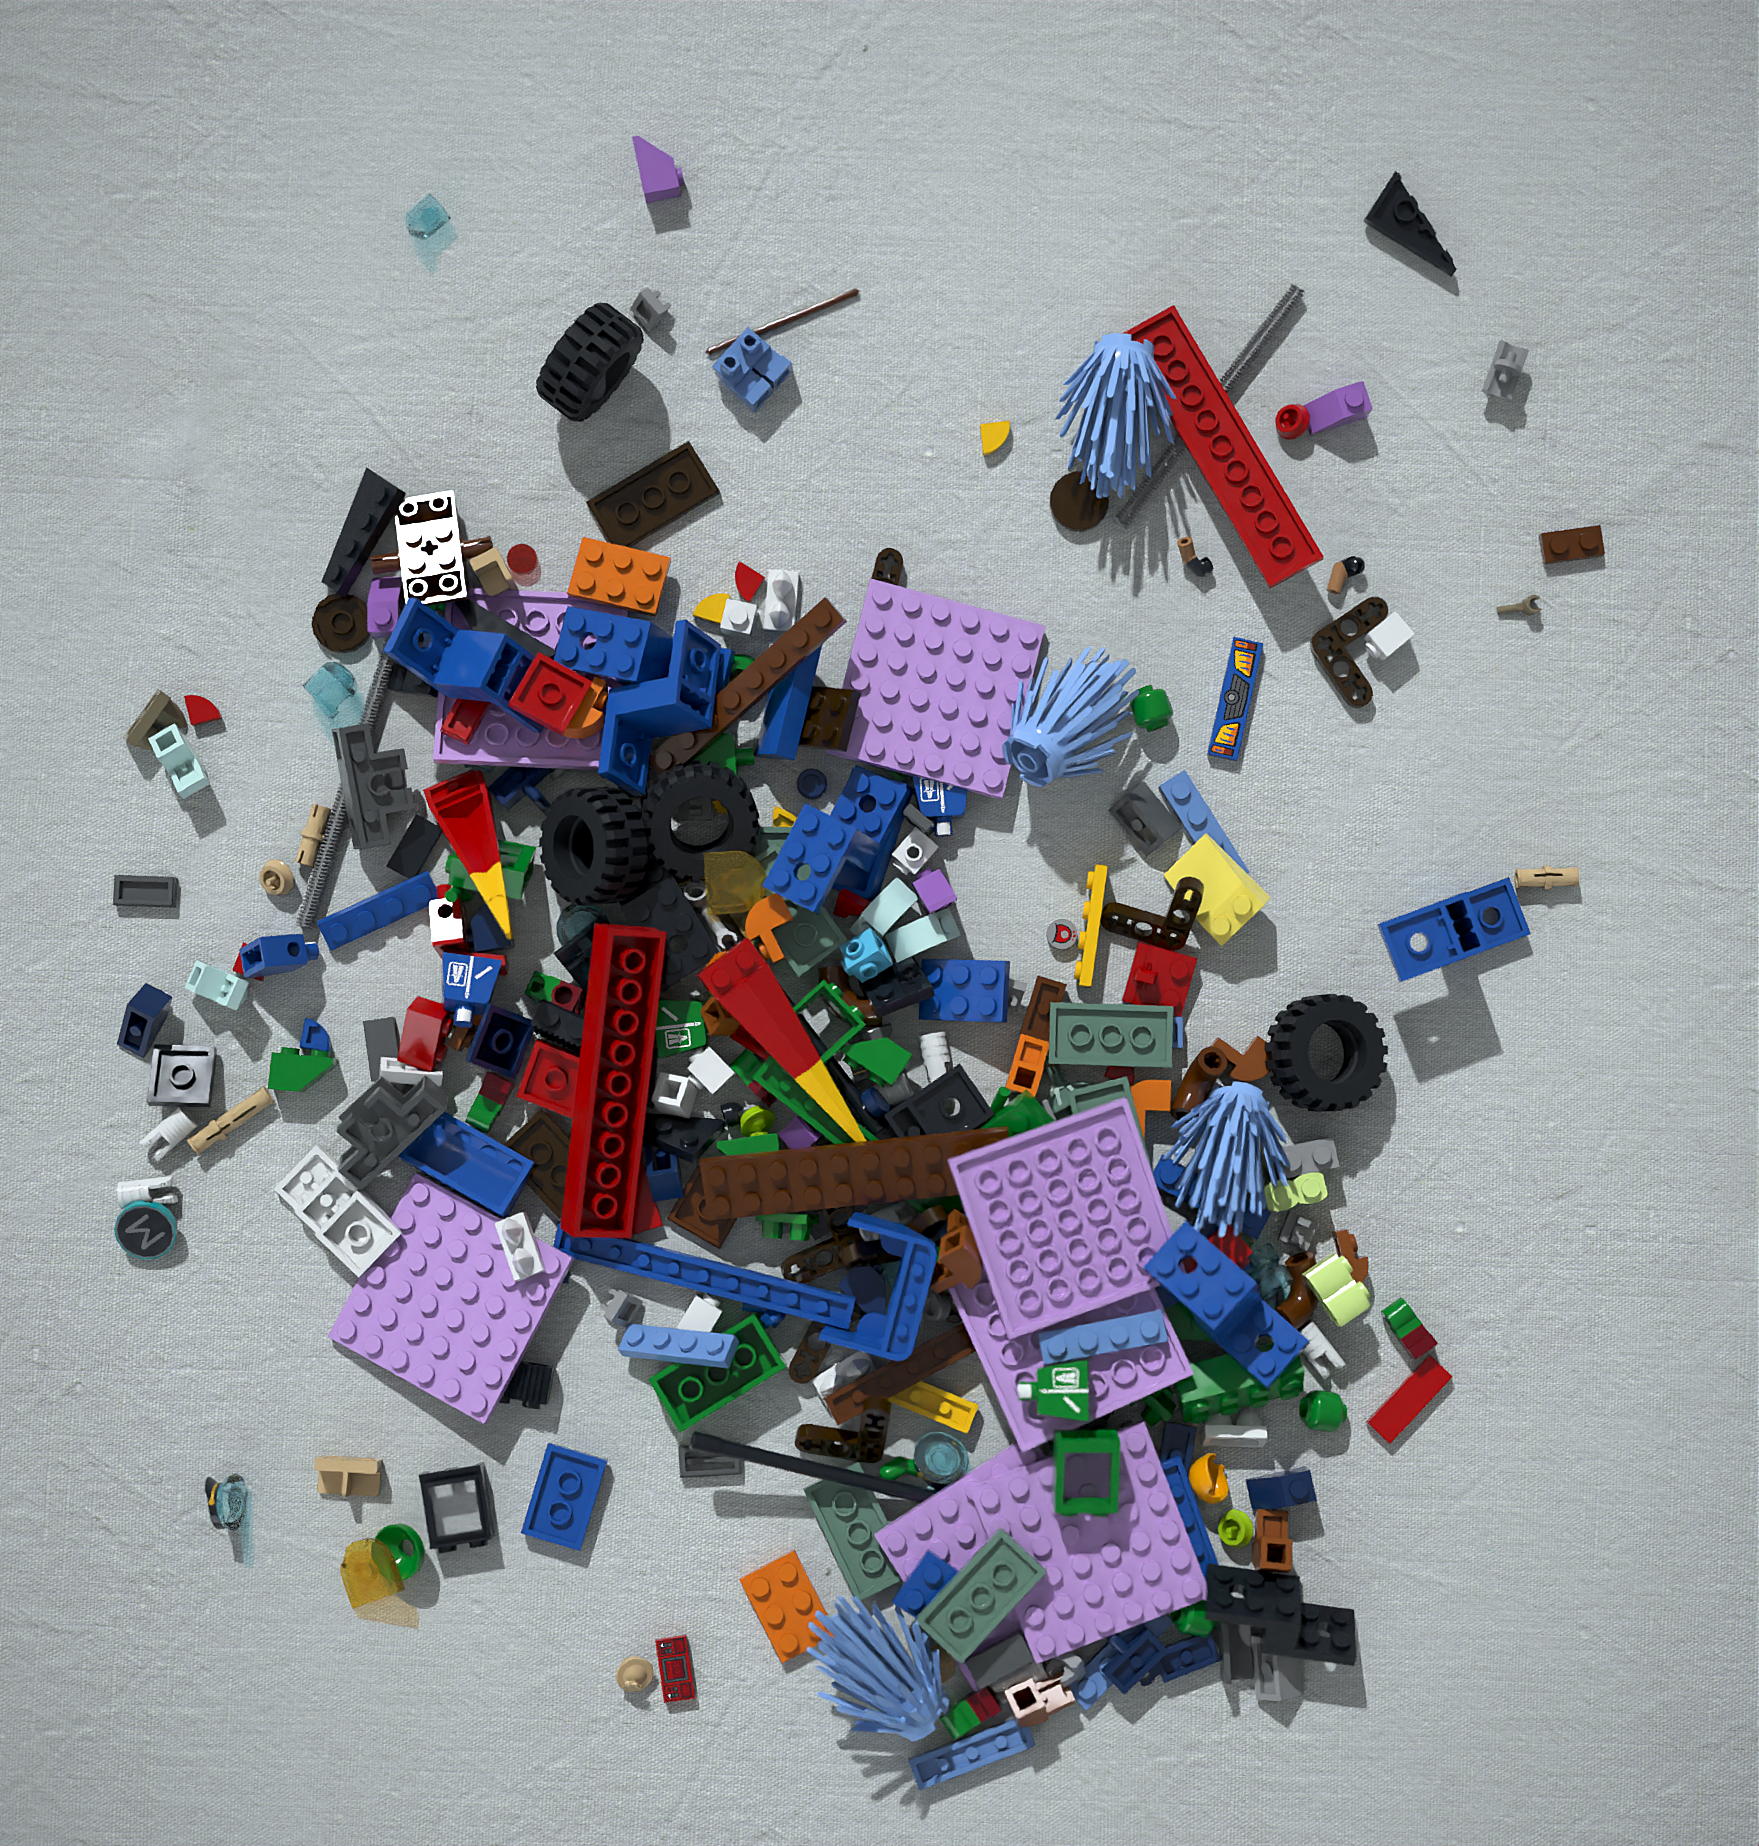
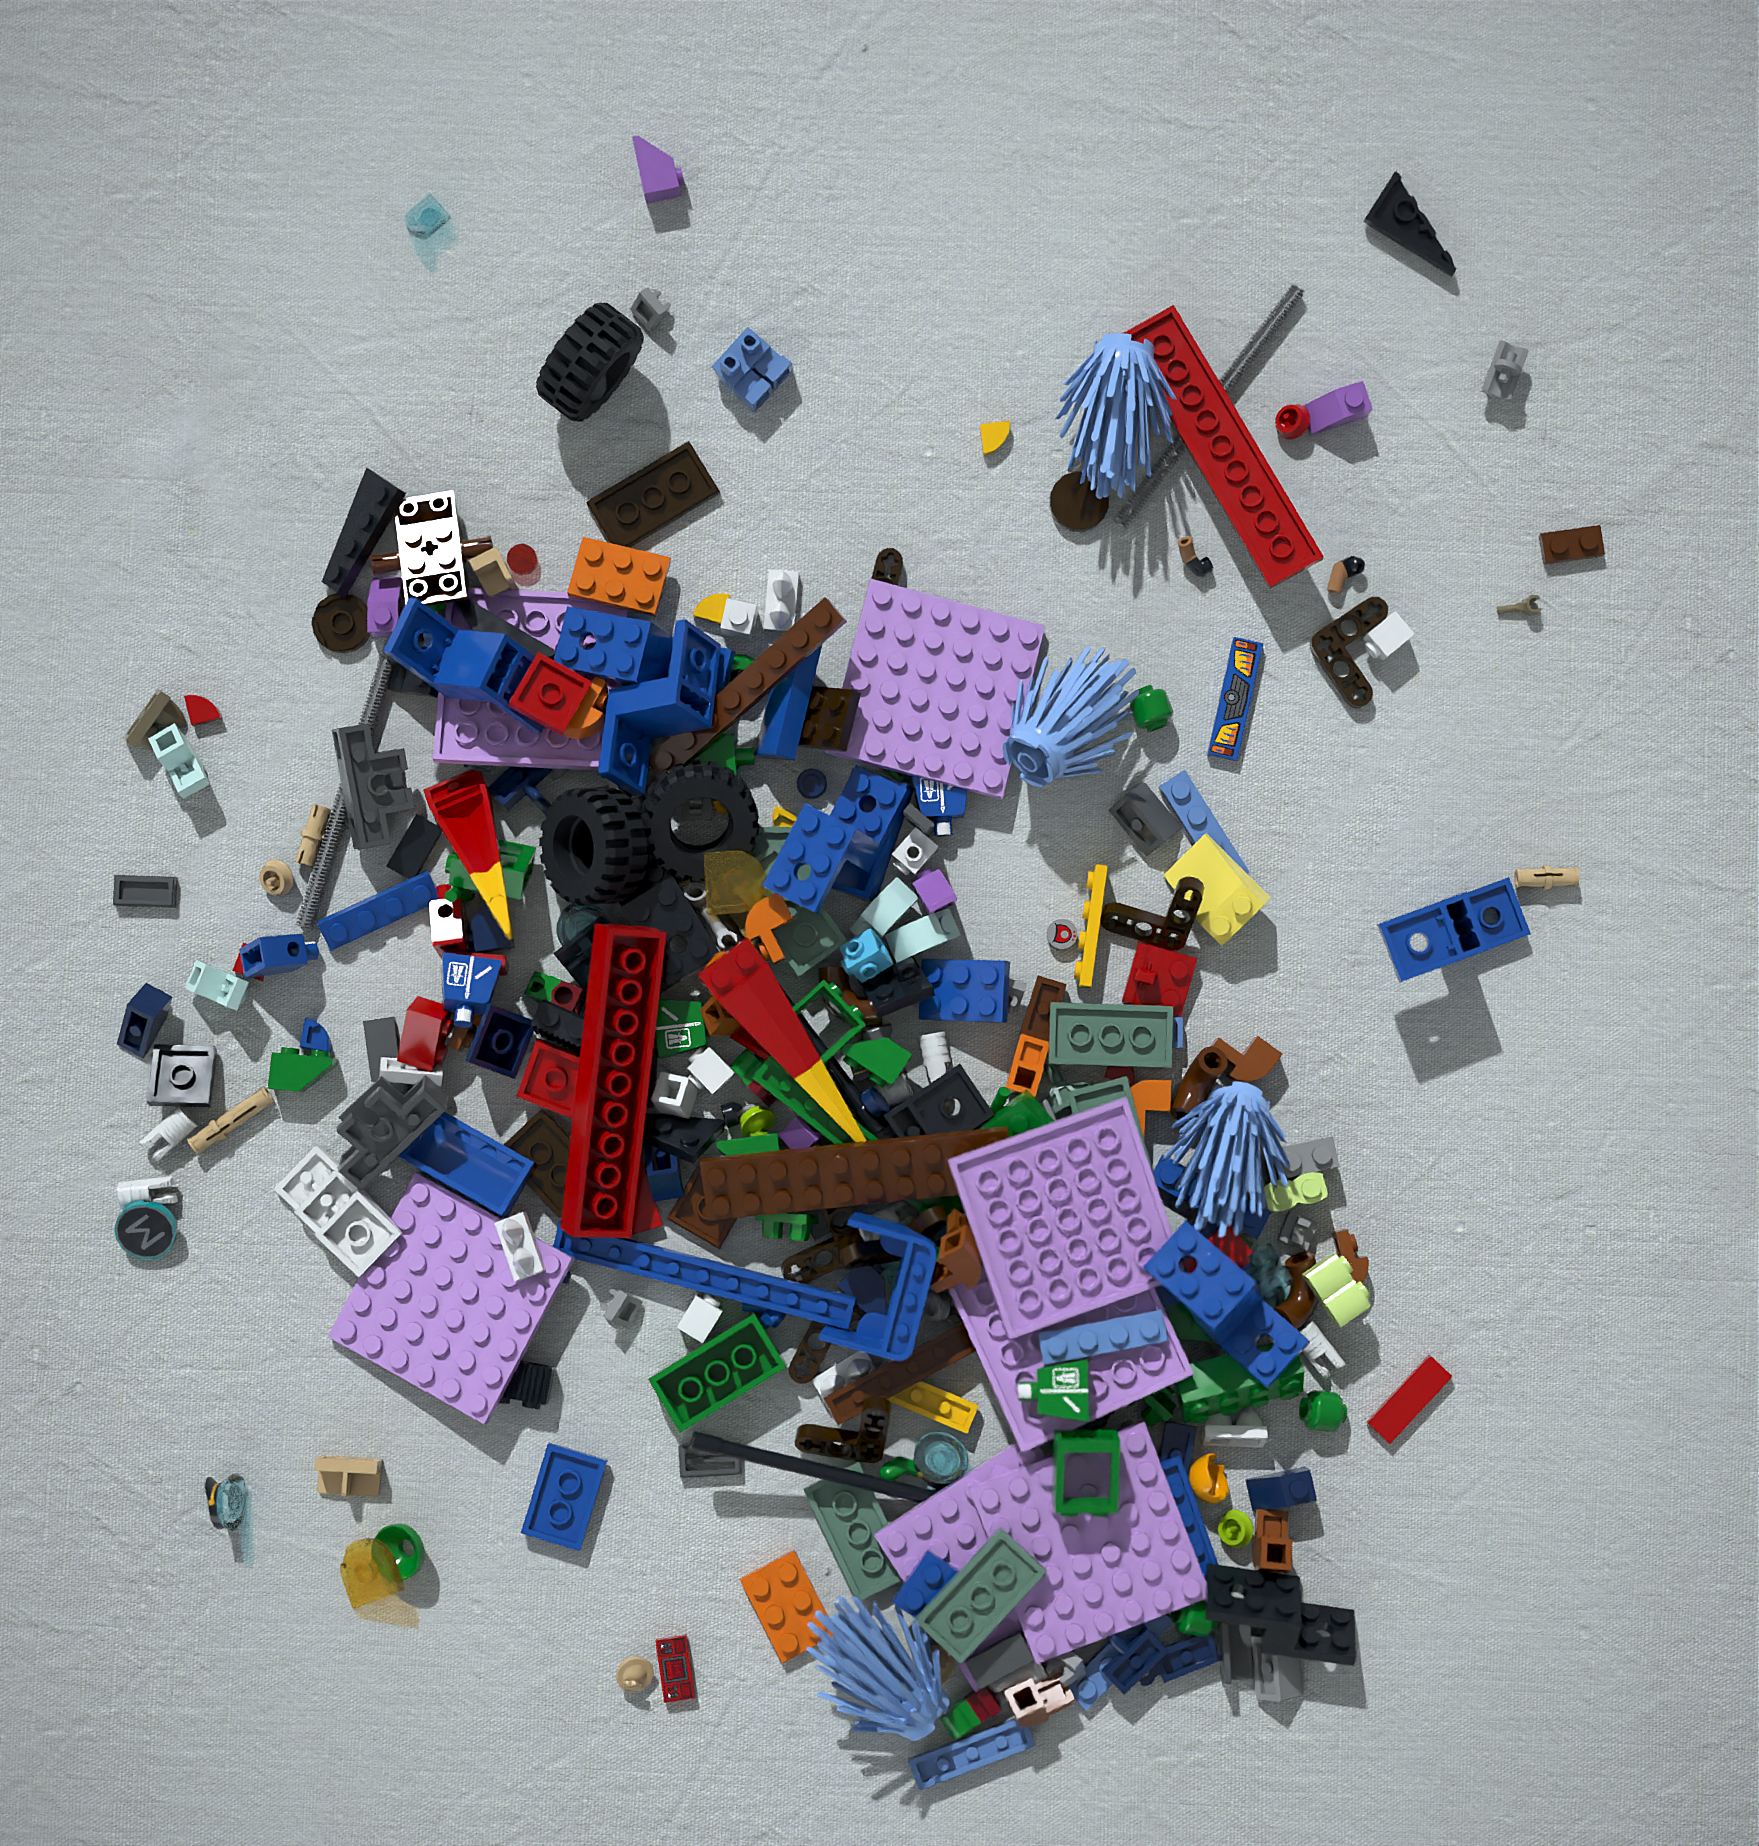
clear light blue helmet [302,661,357,719] -> none
window [418,1462,495,1553] -> none
red tile [440,698,492,746] -> none
leg [465,1071,515,1134] -> none
medium blue plate [618,1324,739,1368] -> none
reddish brown axle [705,288,860,355] -> none
red tile [735,561,765,603] -> none
red tile [833,888,870,918] -> none
black tyre [1264,994,1388,1112] -> none
leg [1381,1297,1438,1360] -> none

